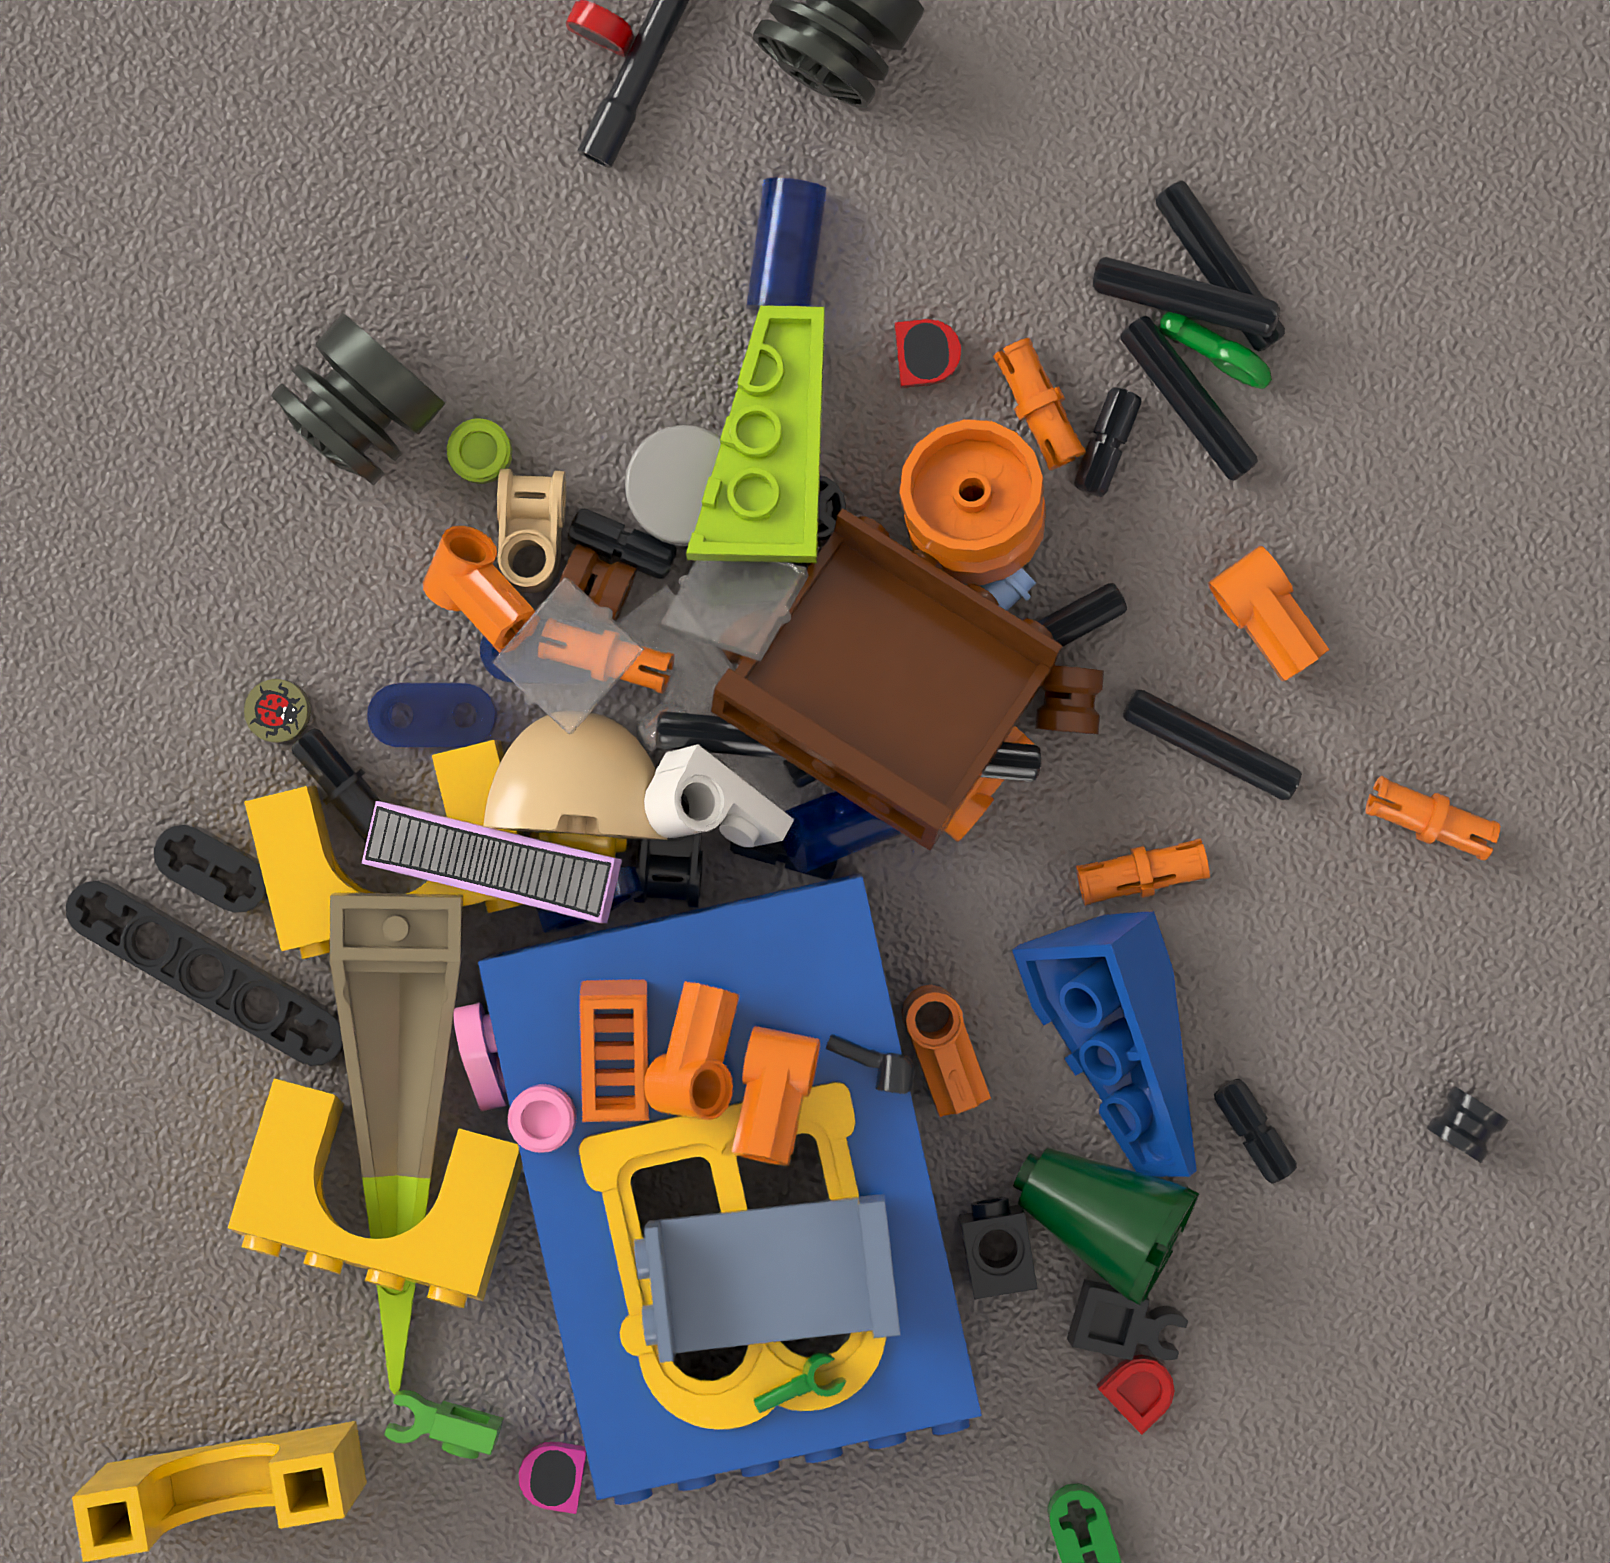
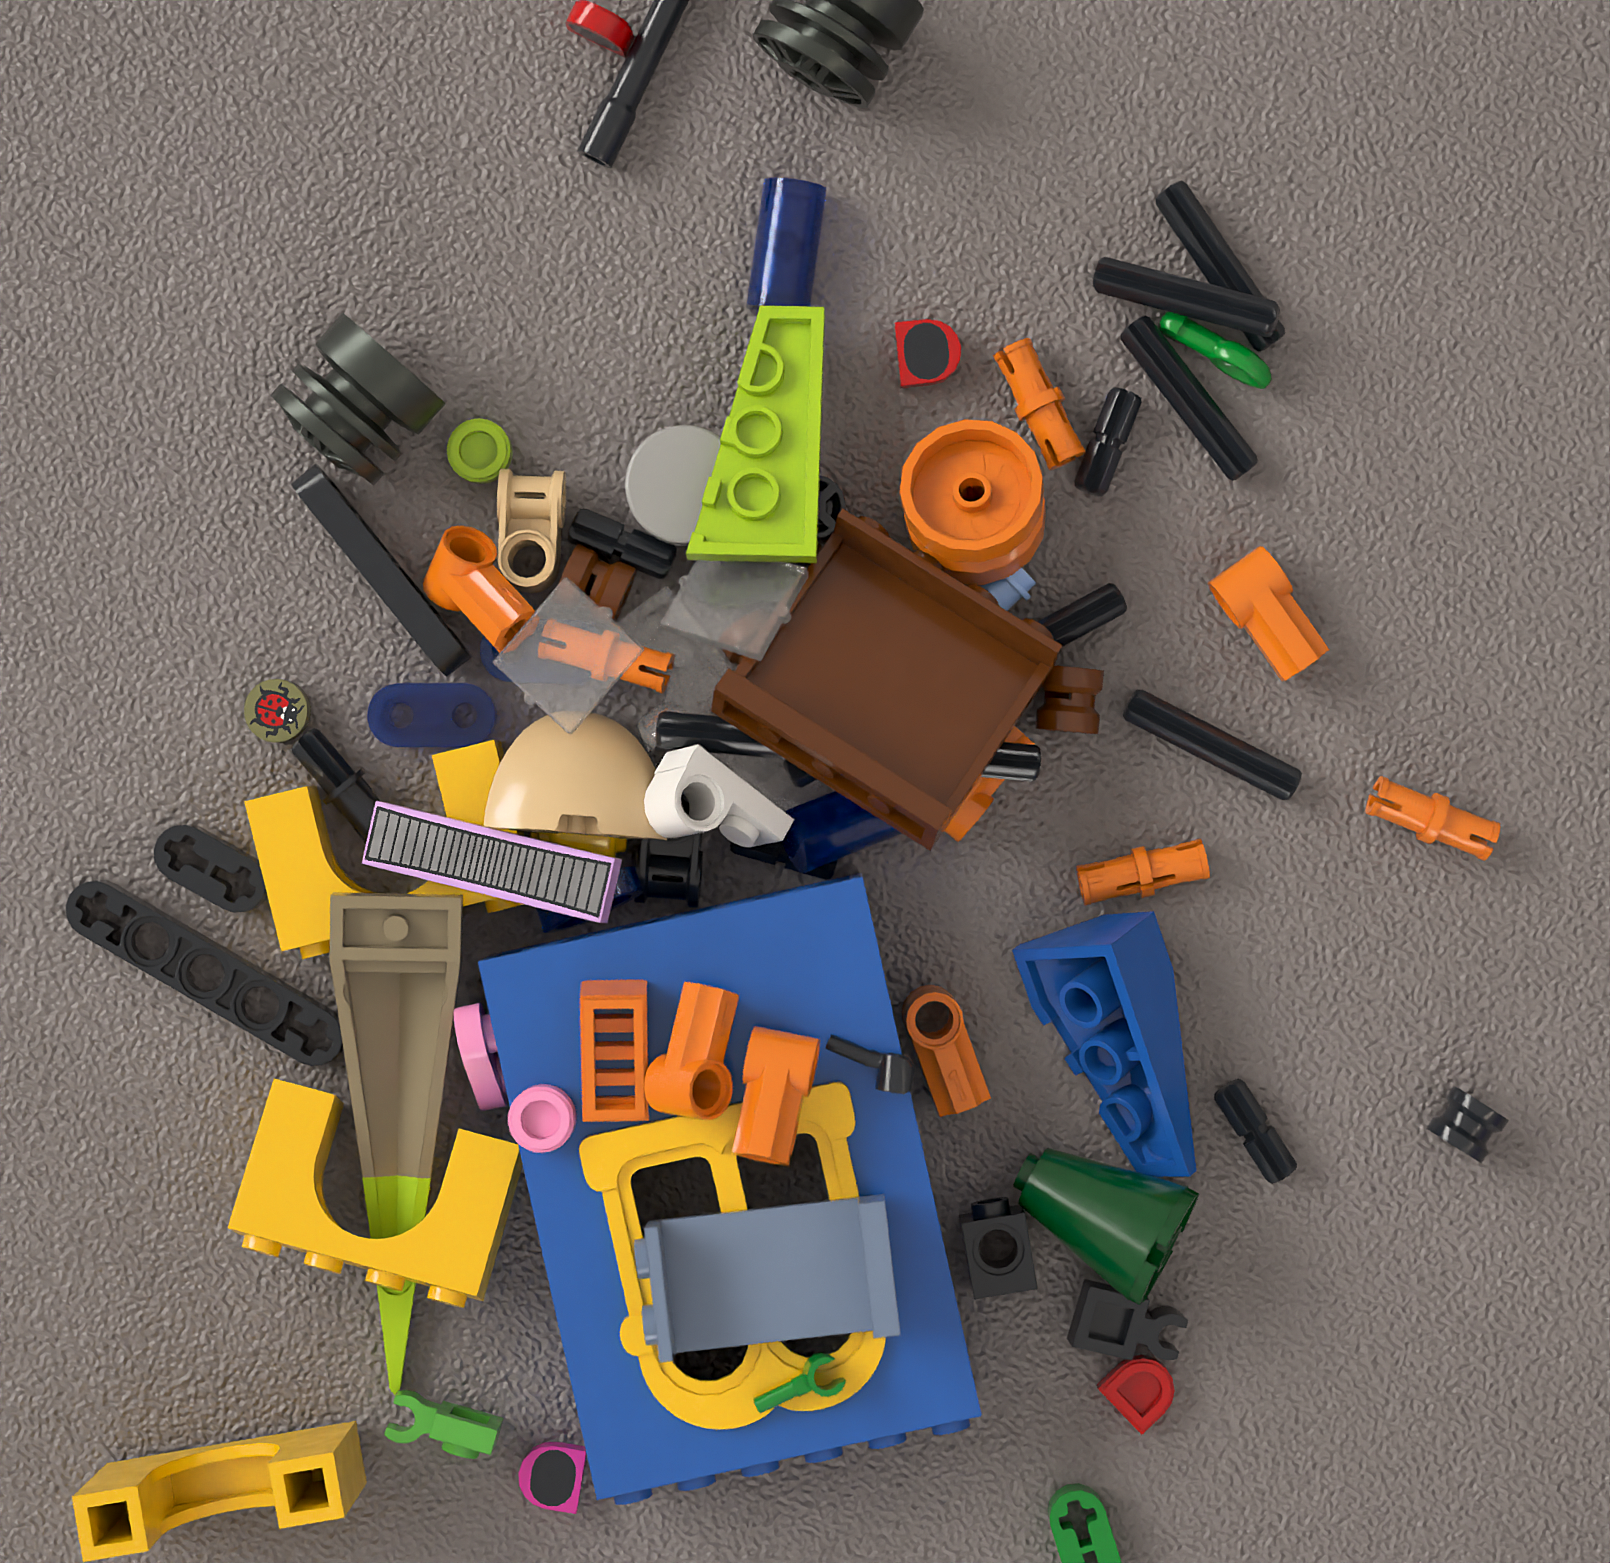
none -> black beam [291,464,472,677]

